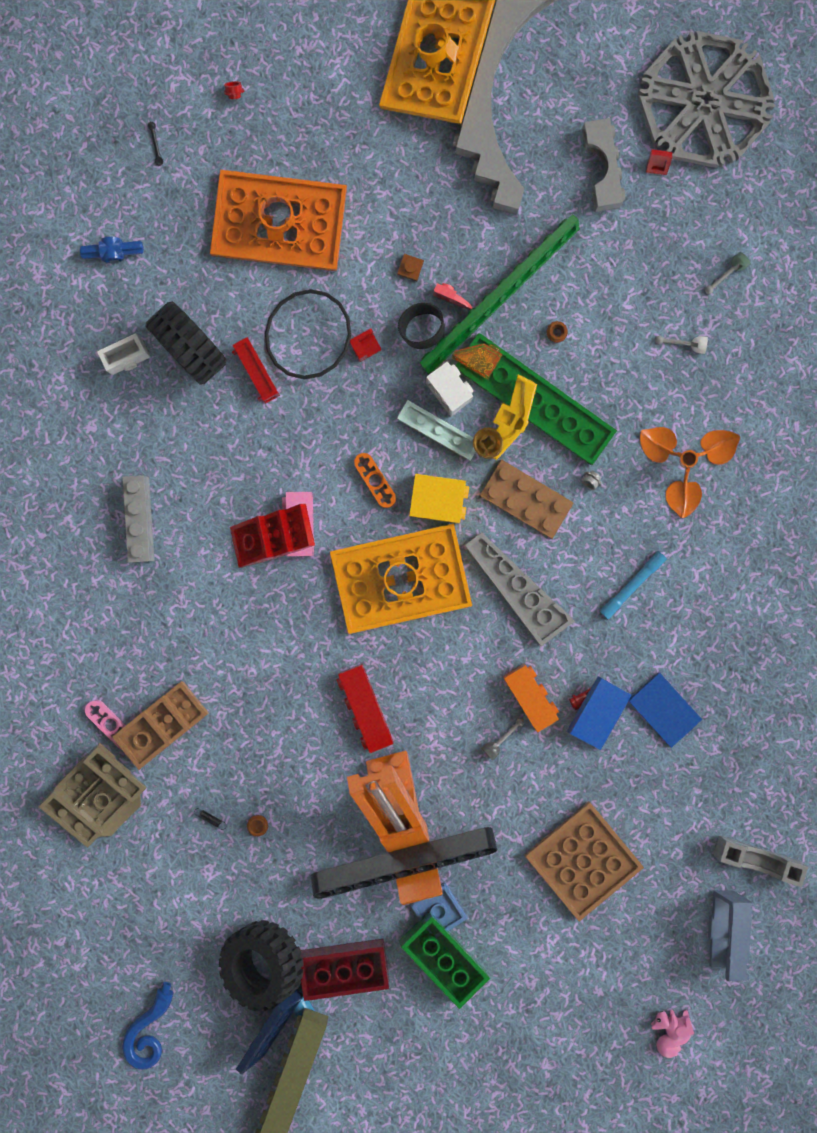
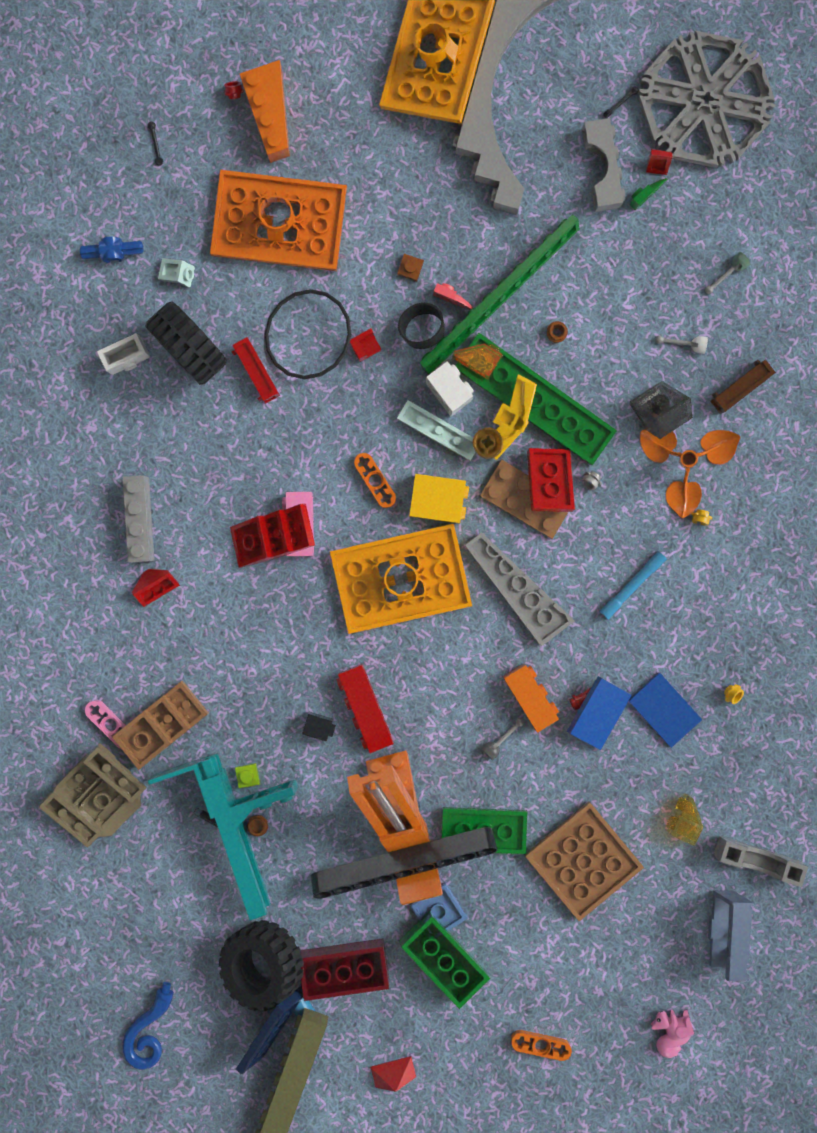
none -> red slope [132,569,180,607]
none -> teal piece [148,753,298,920]
none -> light aqua bracket [158,258,195,287]
none -> lime plate [235,763,260,788]
none -> orange wedge [240,60,290,163]
none -> black brick [302,712,336,741]
none -> red slope [370,1056,416,1092]
none -> green plate [441,807,528,854]
none -> orange beam [511,1030,572,1061]
none -> red plate [527,448,575,512]
none -> black hinge [603,86,639,118]
none -> green plate [629,178,668,211]
none -> clear smoke slope [630,381,693,439]
none -> clear yellow slope [667,793,703,846]
none -> yellow plate [691,509,712,526]
none -> reddish brown container [710,359,776,414]
none -> yellow plate [724,684,744,704]

